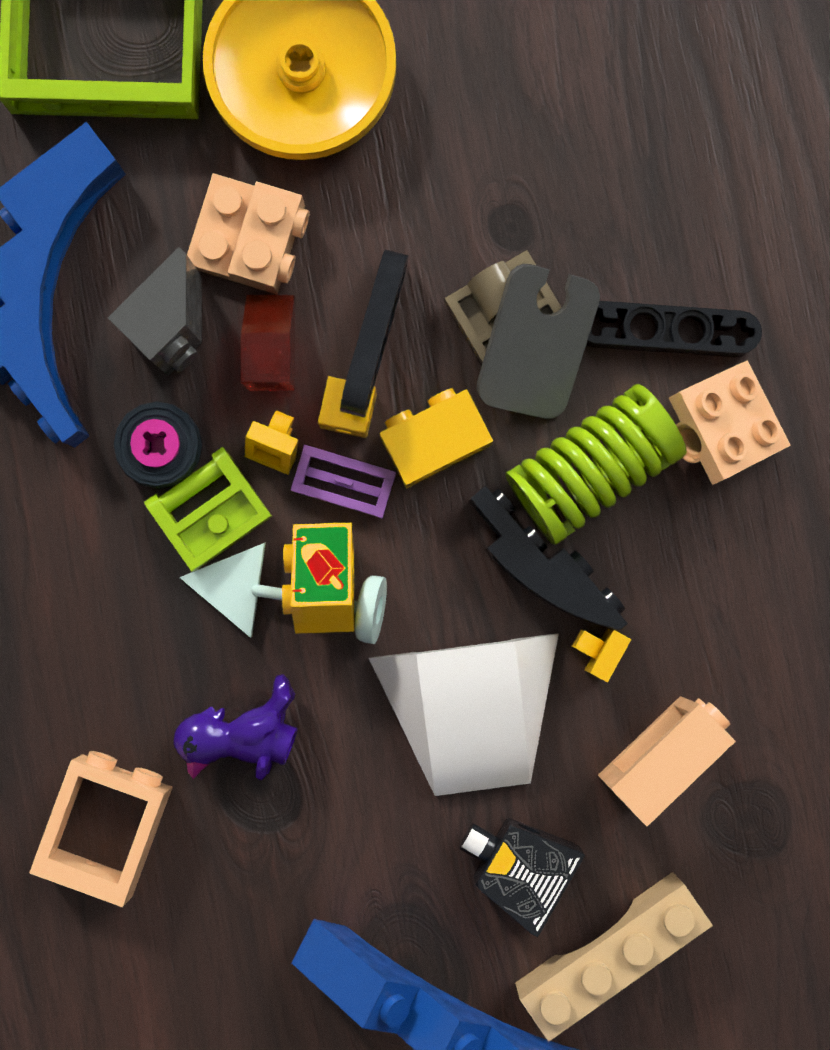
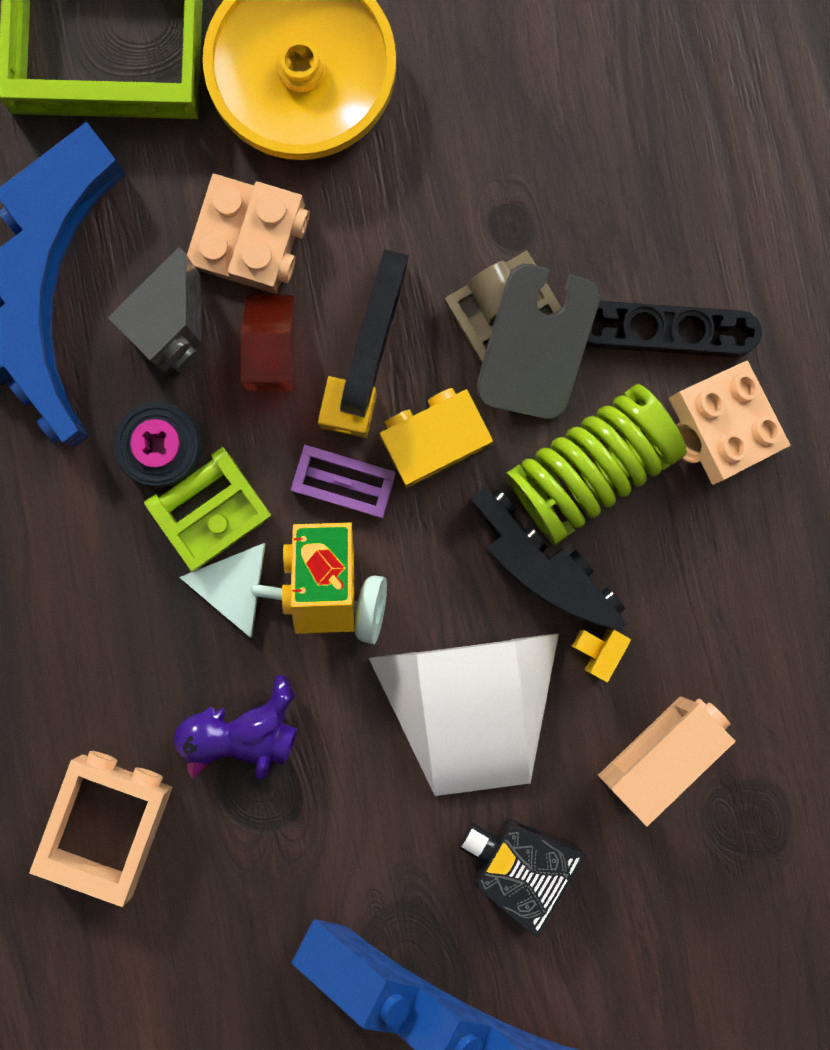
yellow tile [245,410,298,475] -> none
tan arch [515,872,713,1042] -> none

